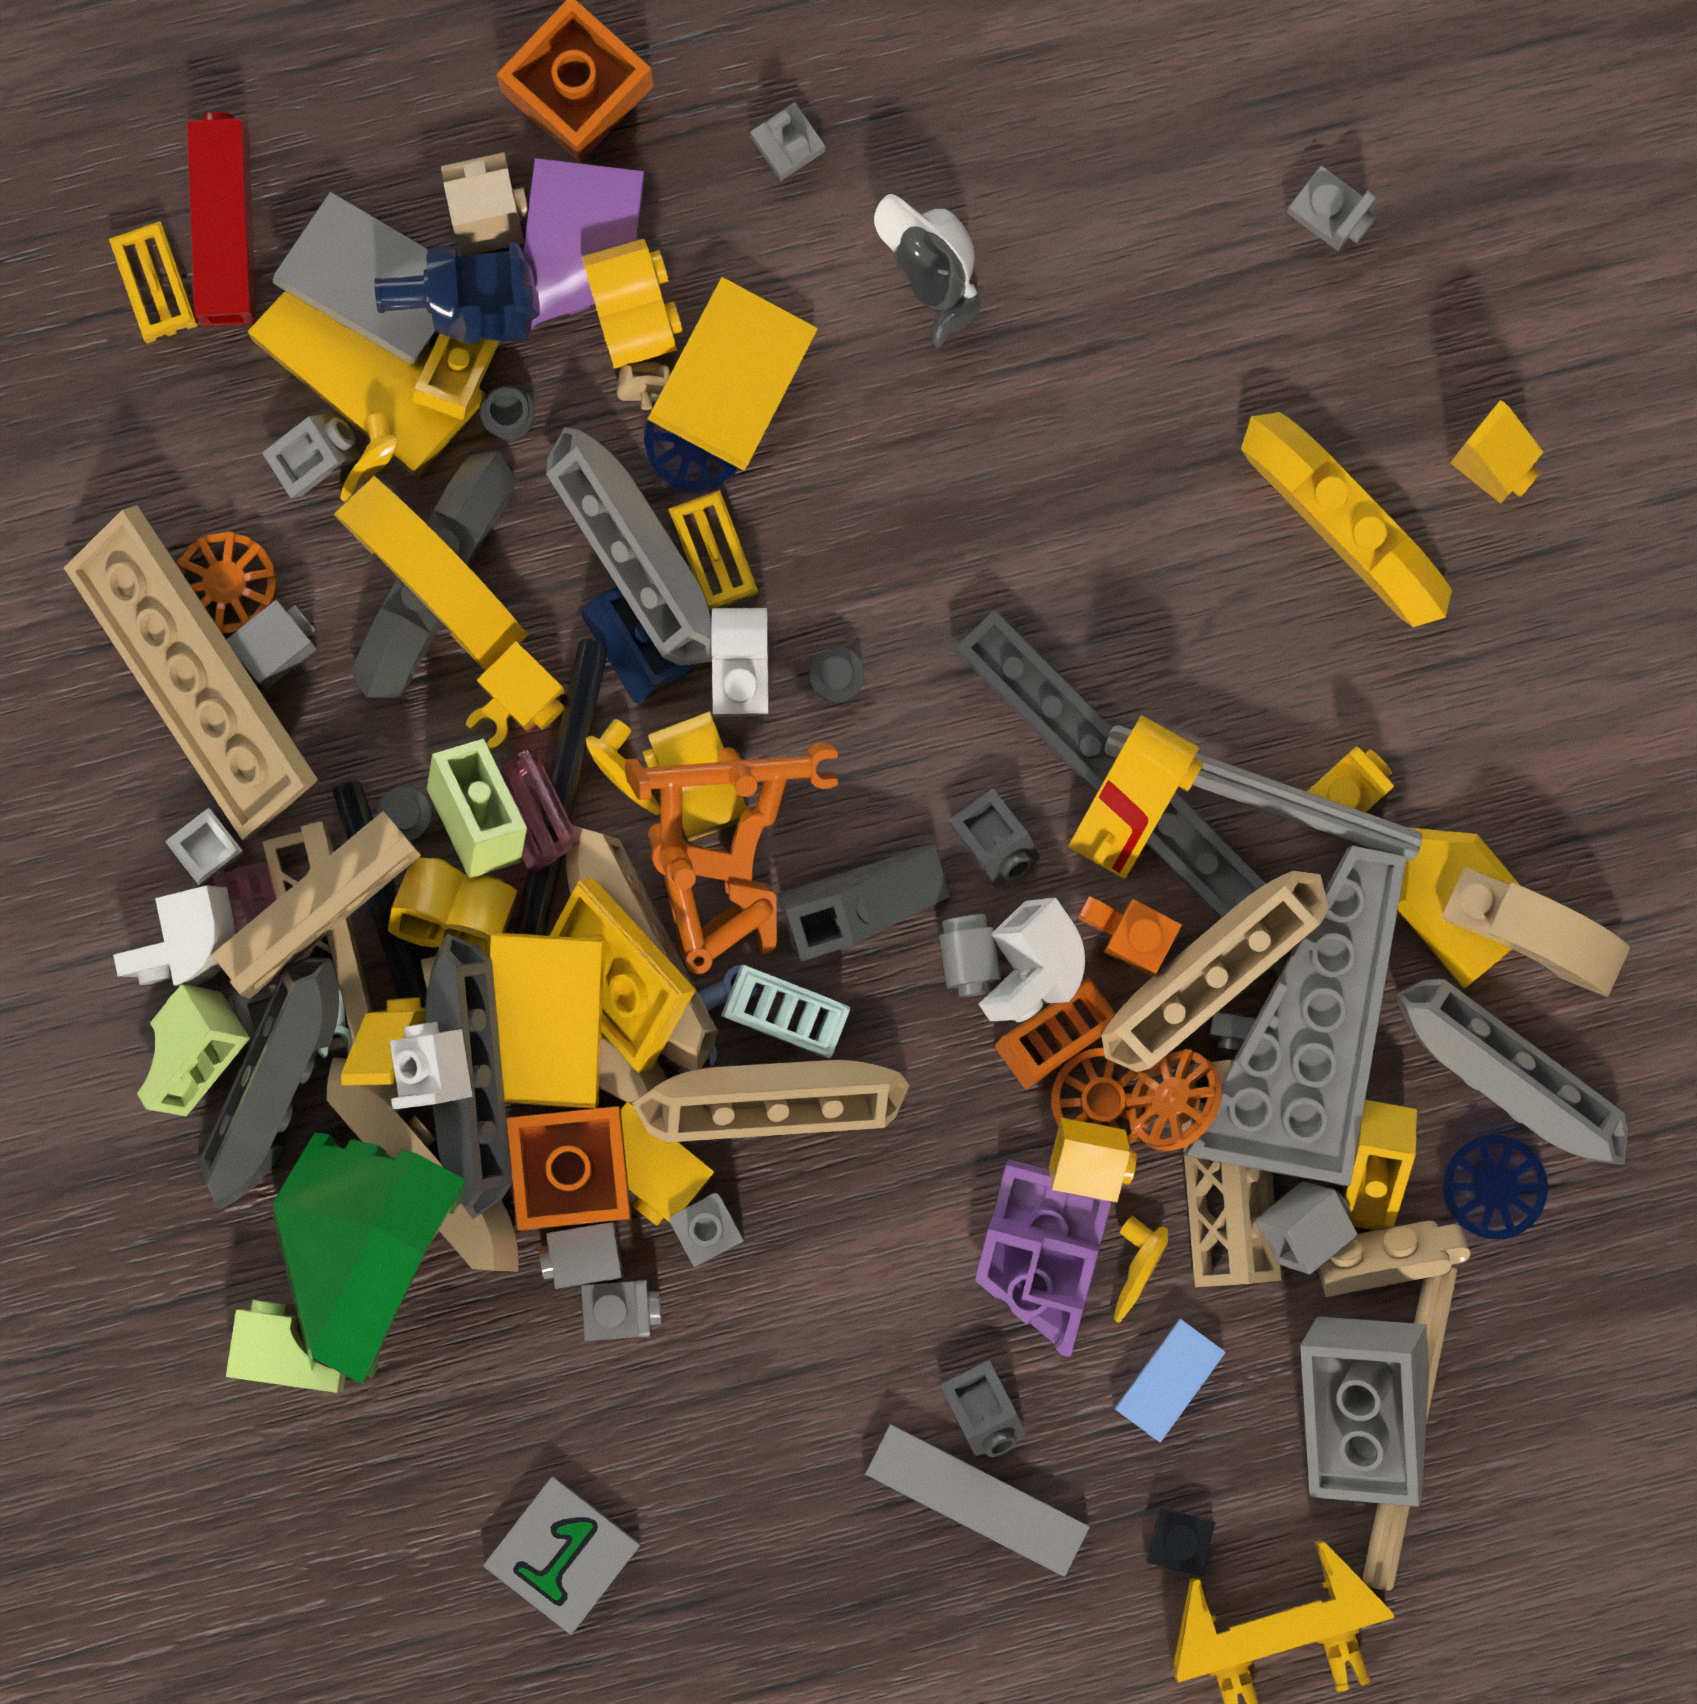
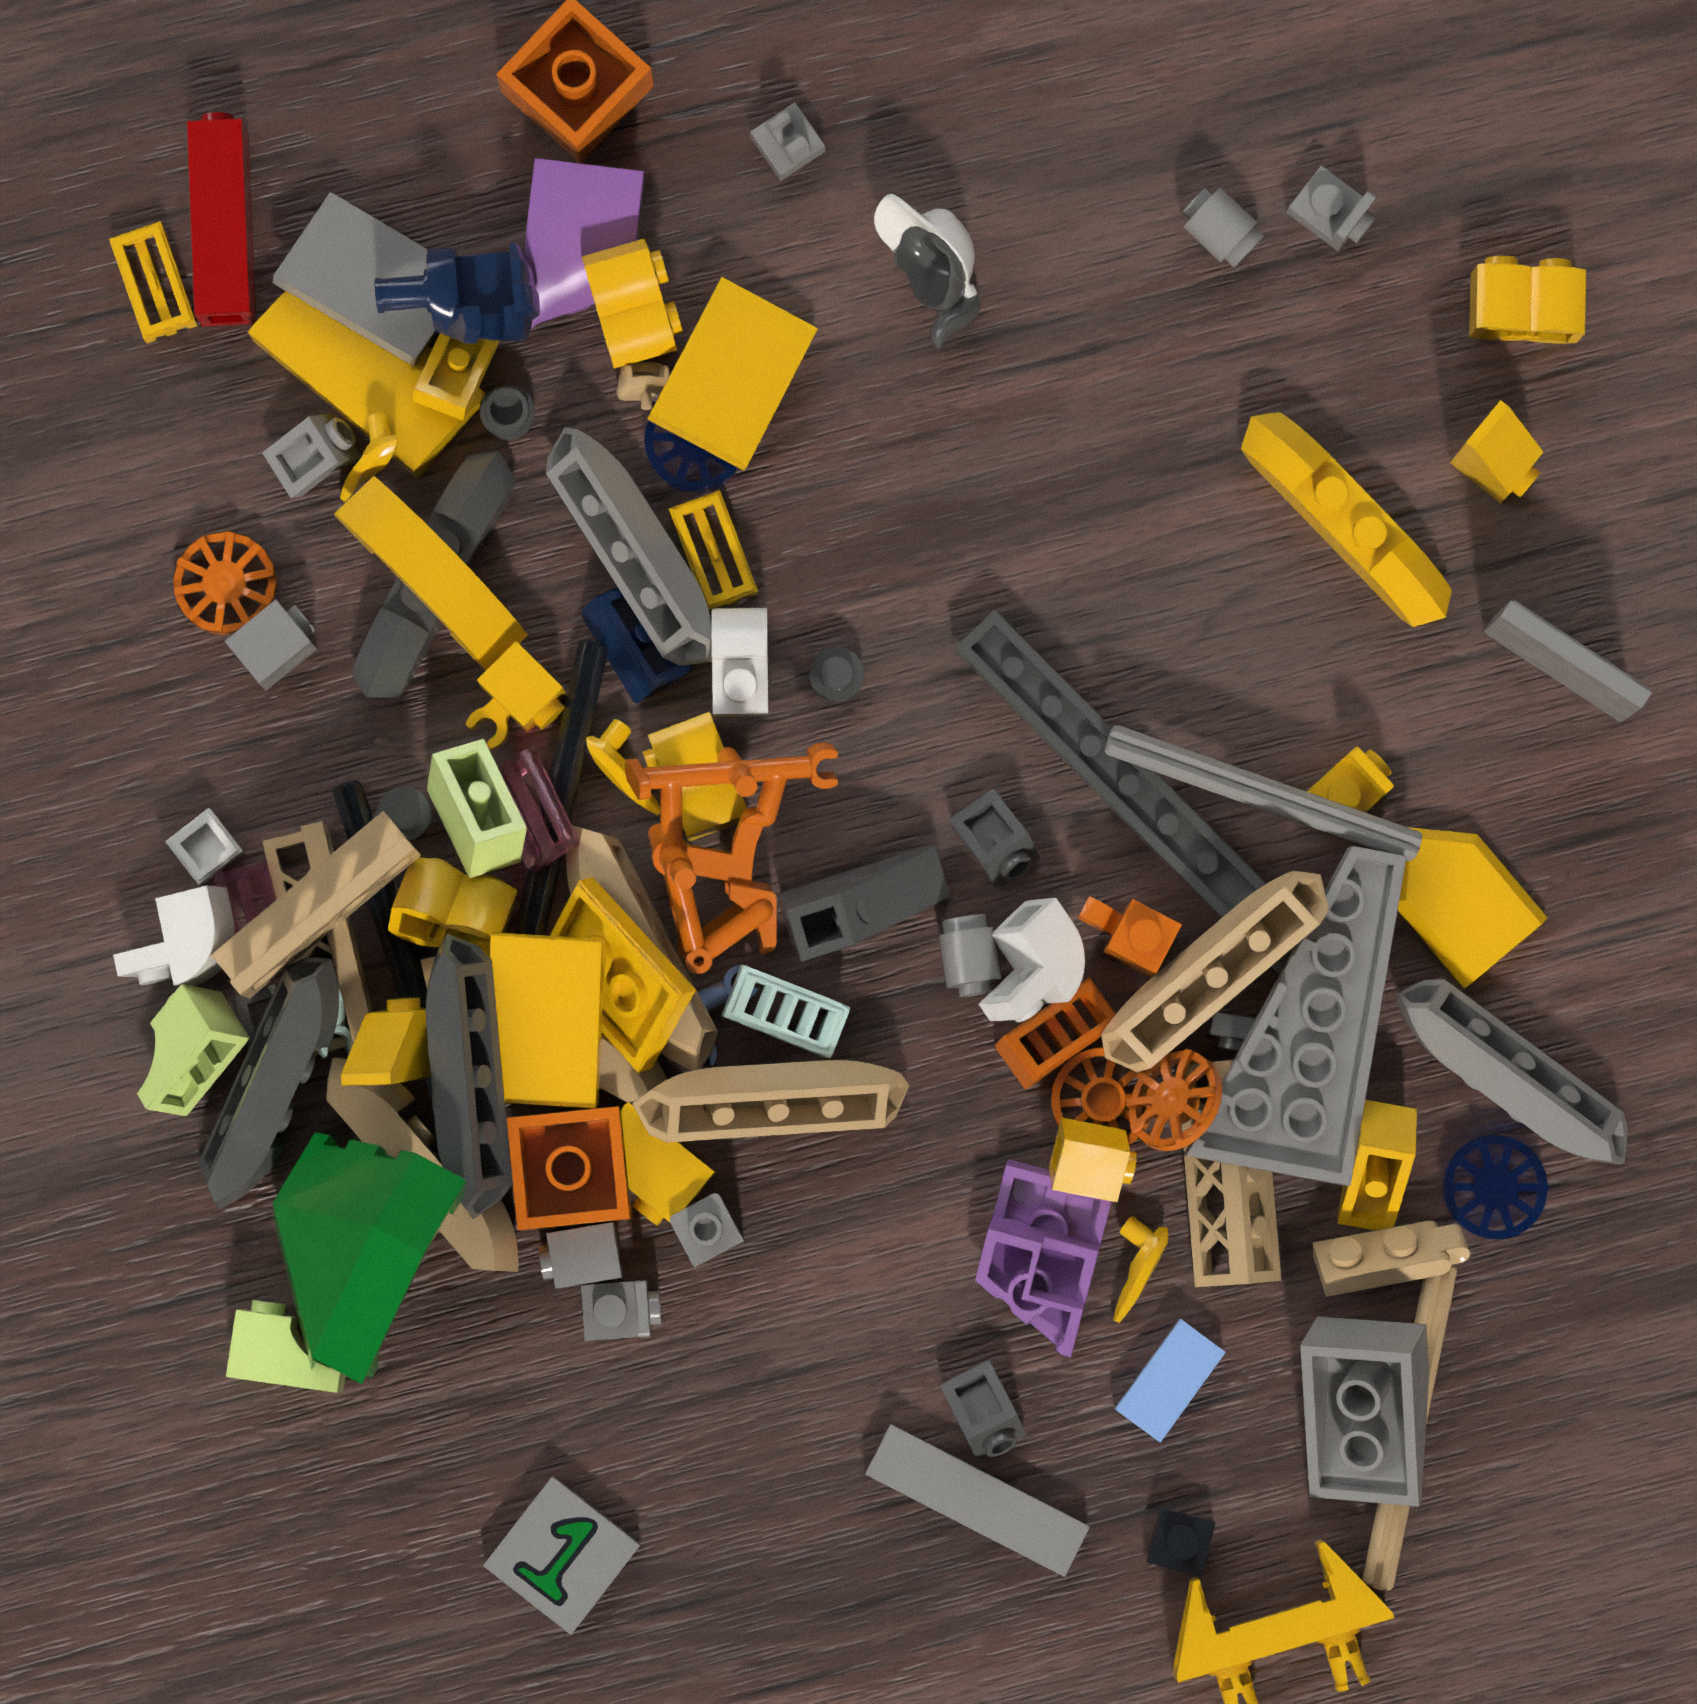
tan plate [64,505,318,840] -> none
white brick [390,1022,473,1109] -> none
tan brick [441,152,528,256] -> none
yellow door [1068,715,1204,879] -> none
light grey brick [1255,1181,1358,1275] -> none
tan arch [1442,867,1630,997] -> none
none -> light grey brick [1183,187,1264,268]
none -> yellow brick [1469,256,1586,344]
none -> light grey tile [1483,600,1652,723]

